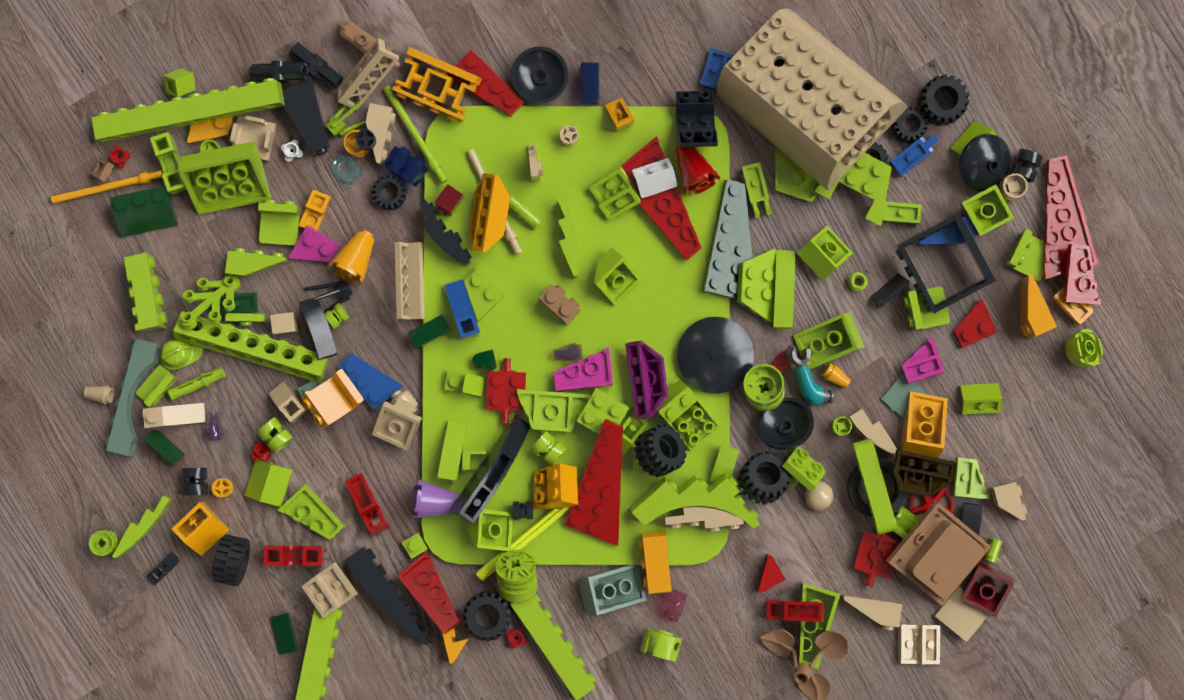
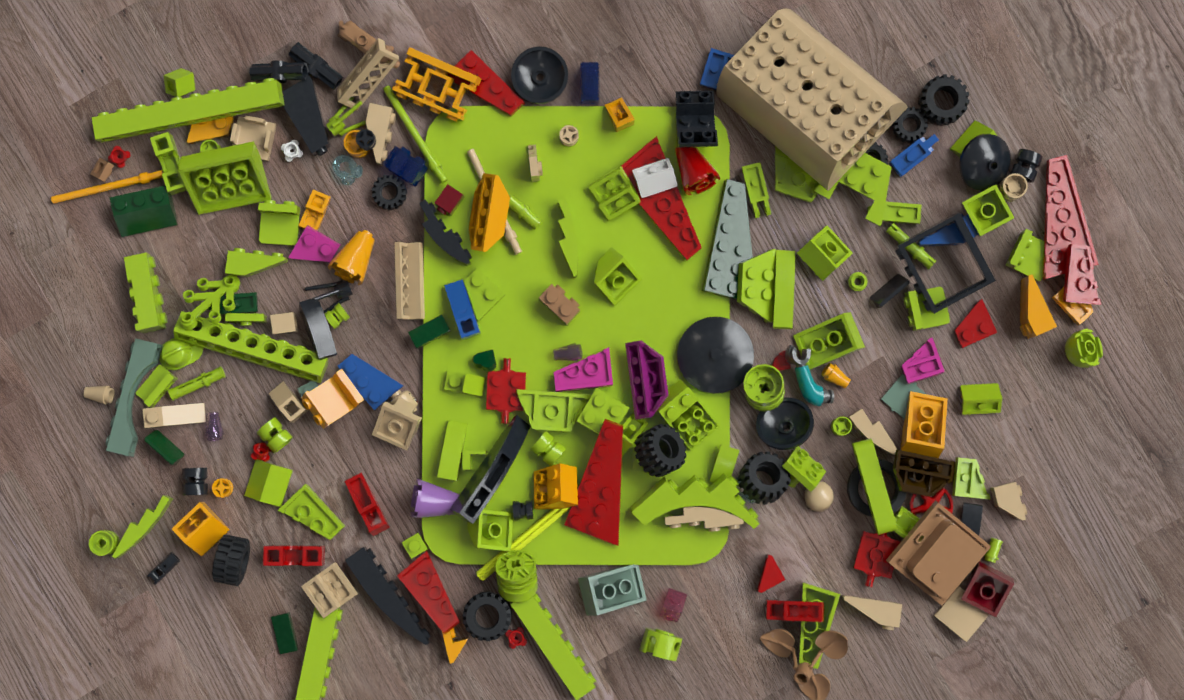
light orange brick [639,530,672,594] -> none
tan slope [898,624,940,664] -> none
none -> lime pin [886,223,936,270]

